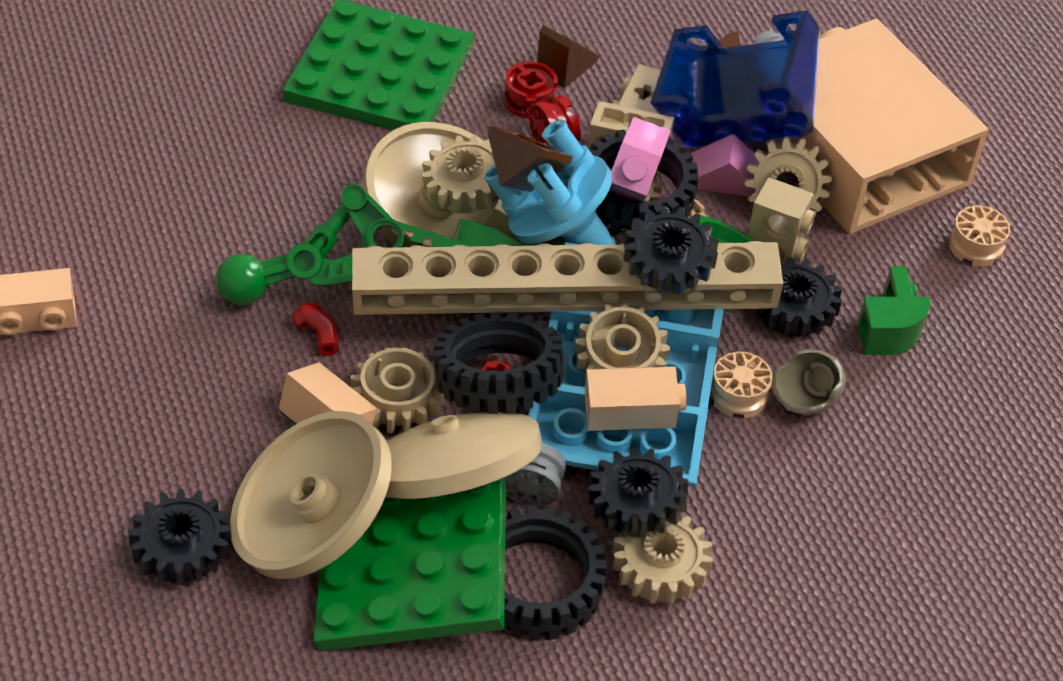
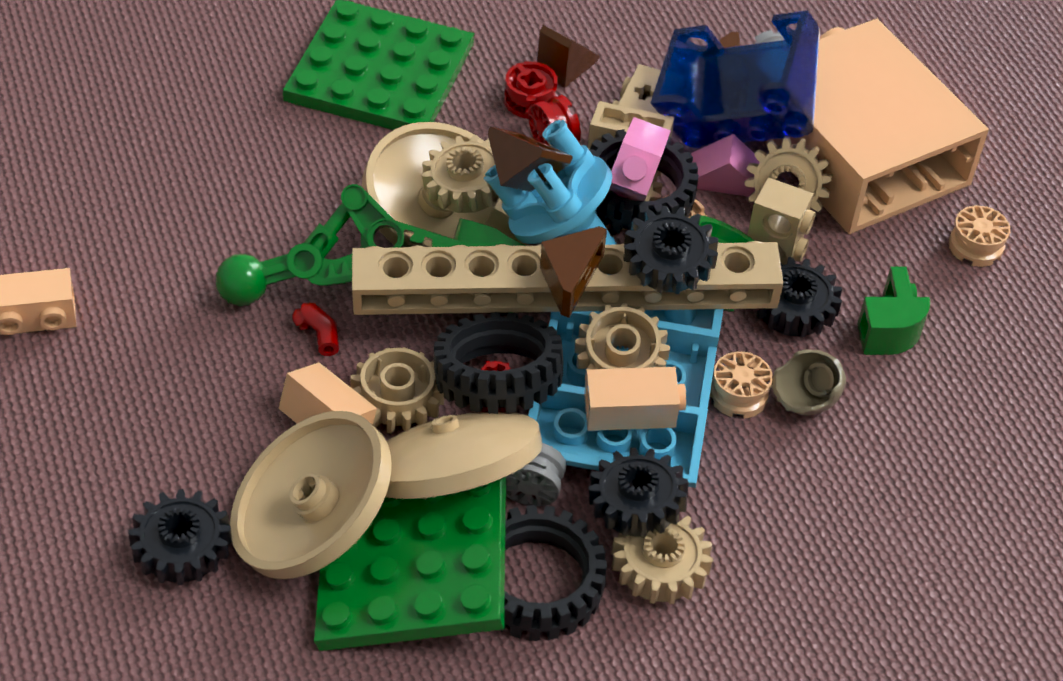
none -> reddish brown slope [540,226,607,318]

